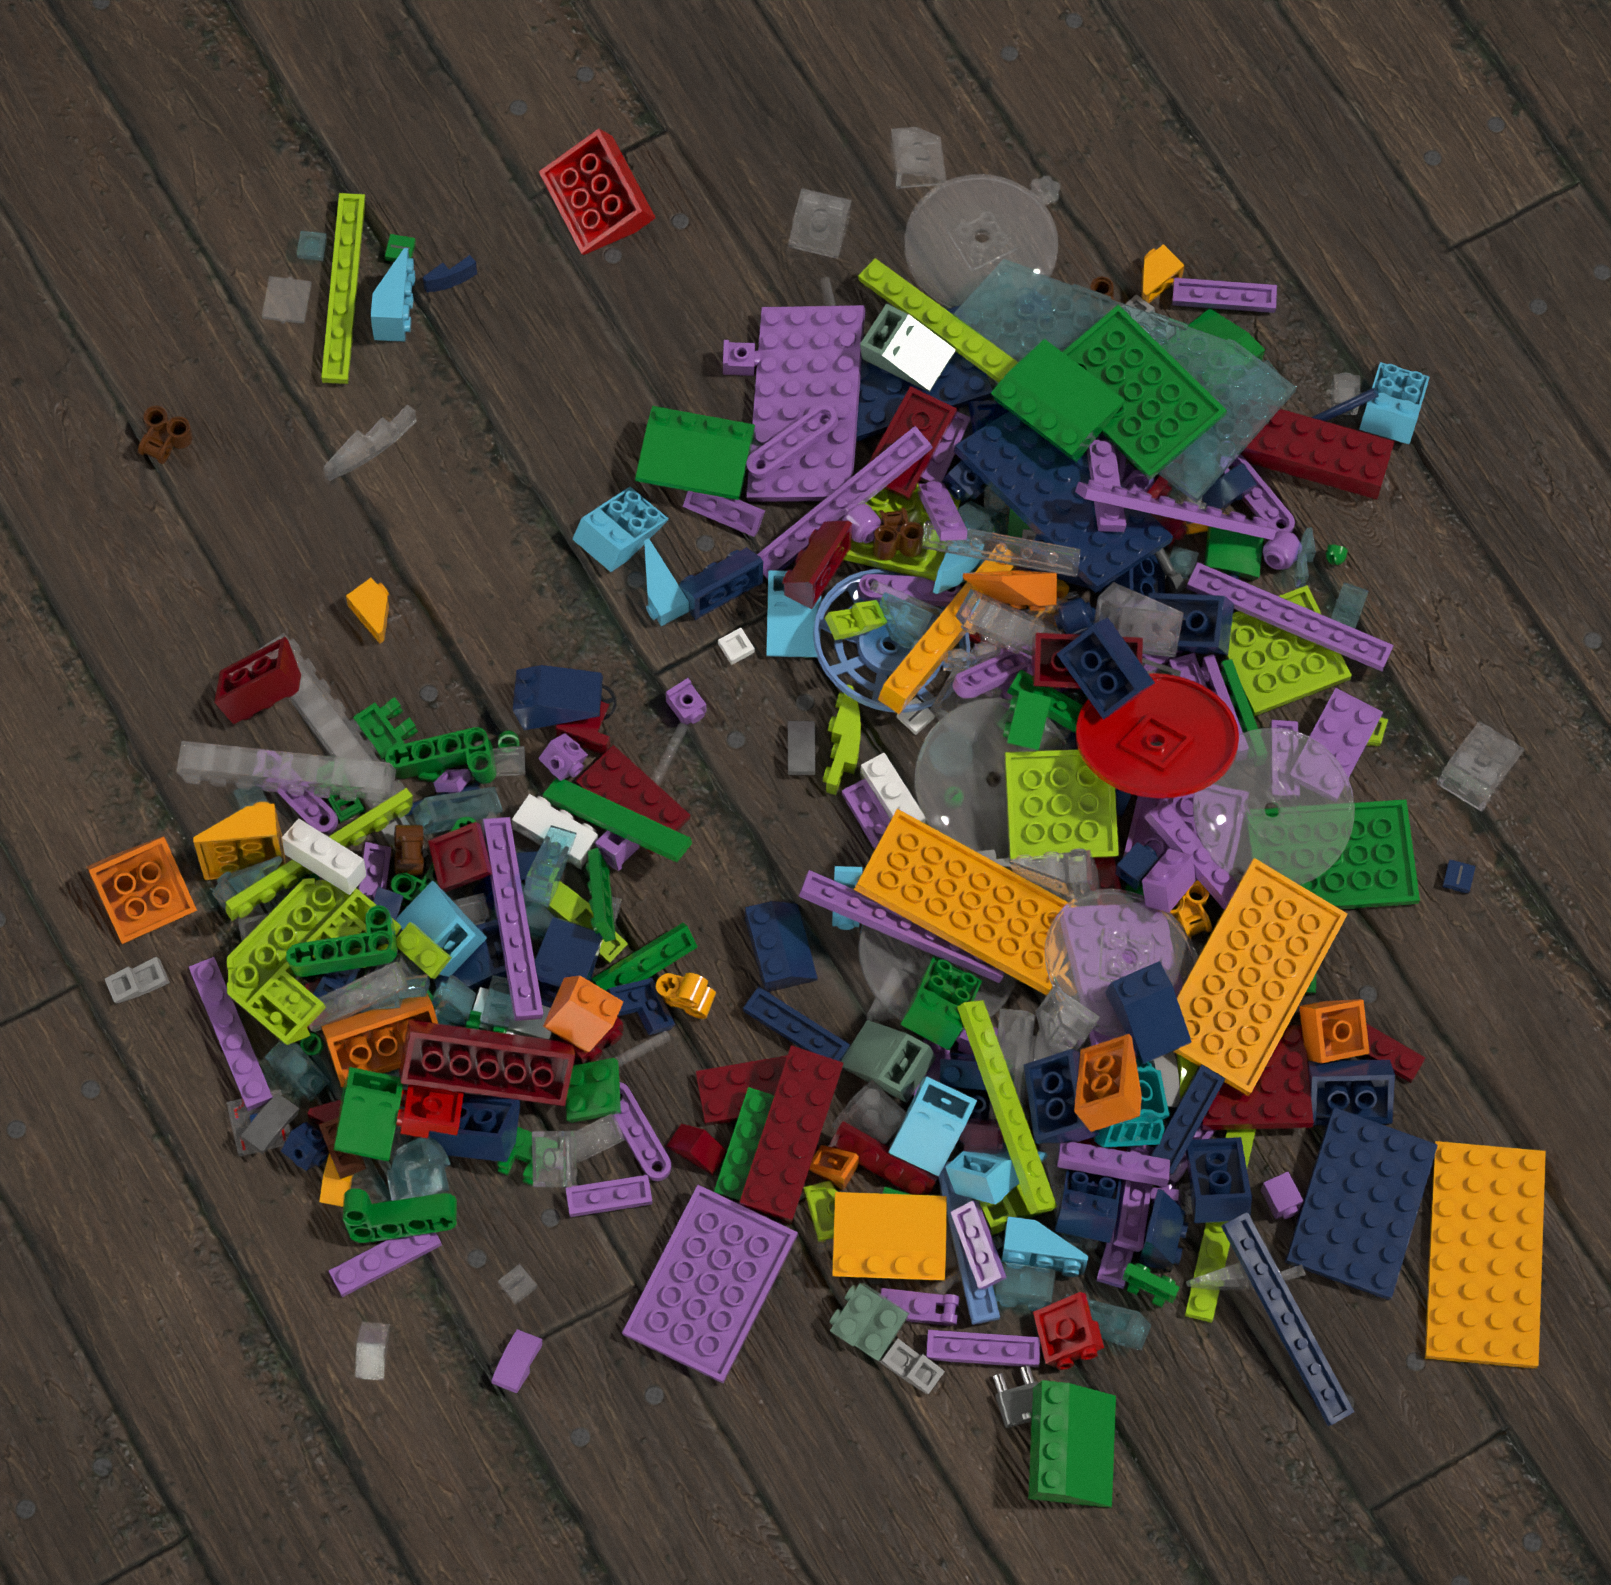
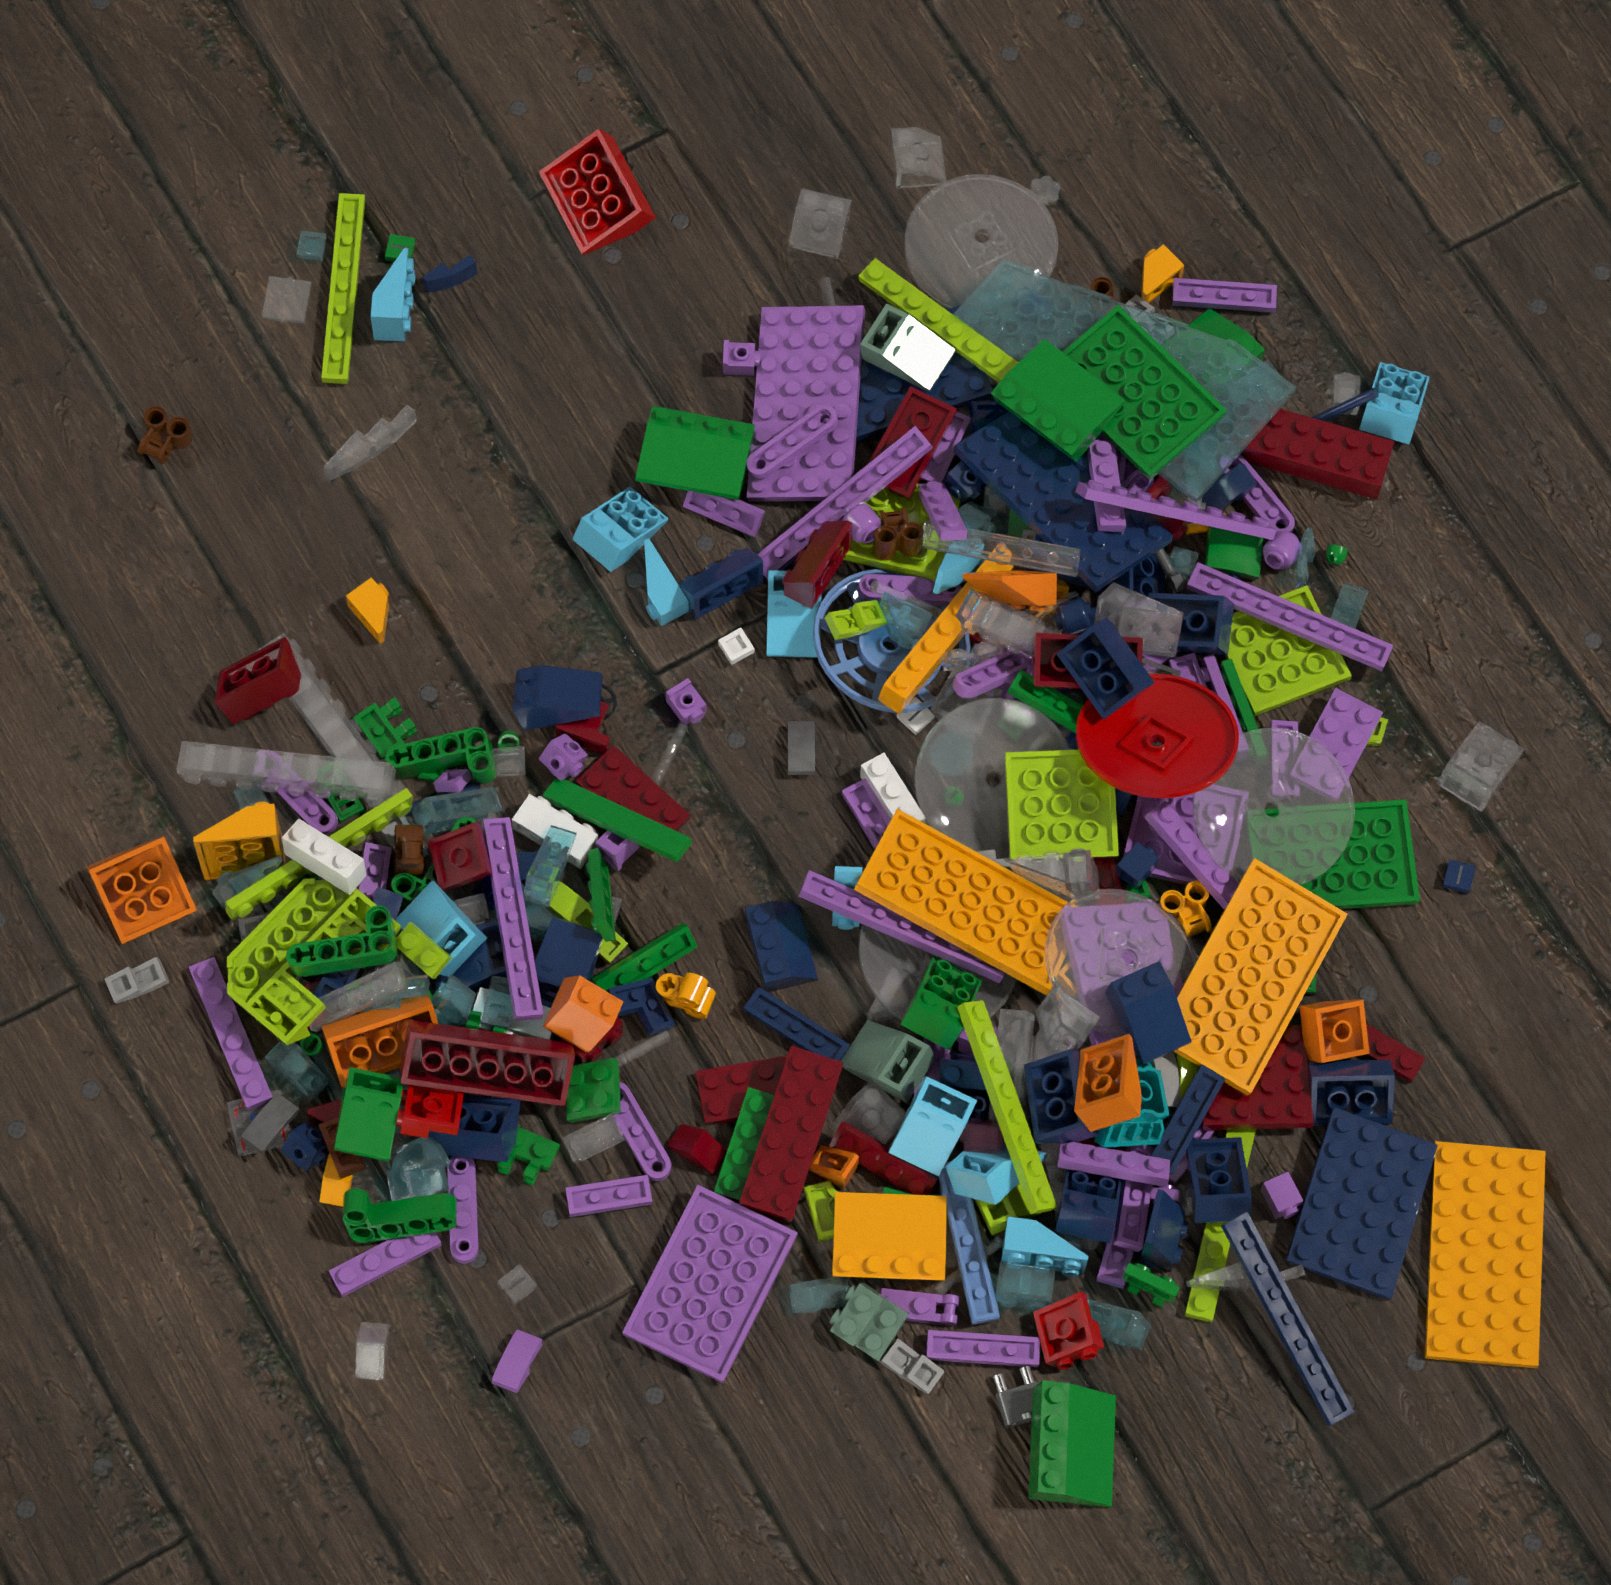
clear slope [532,1130,577,1187] -> none
lime slope [823,684,861,795] -> none
plate [951,1200,1007,1289] -> none
green brick [1003,690,1051,751] -> none
medium lavender brick [1142,849,1196,912] -> none
none -> medium lavender plate [447,1156,479,1264]
none -> clear light blue slope [788,1277,850,1313]

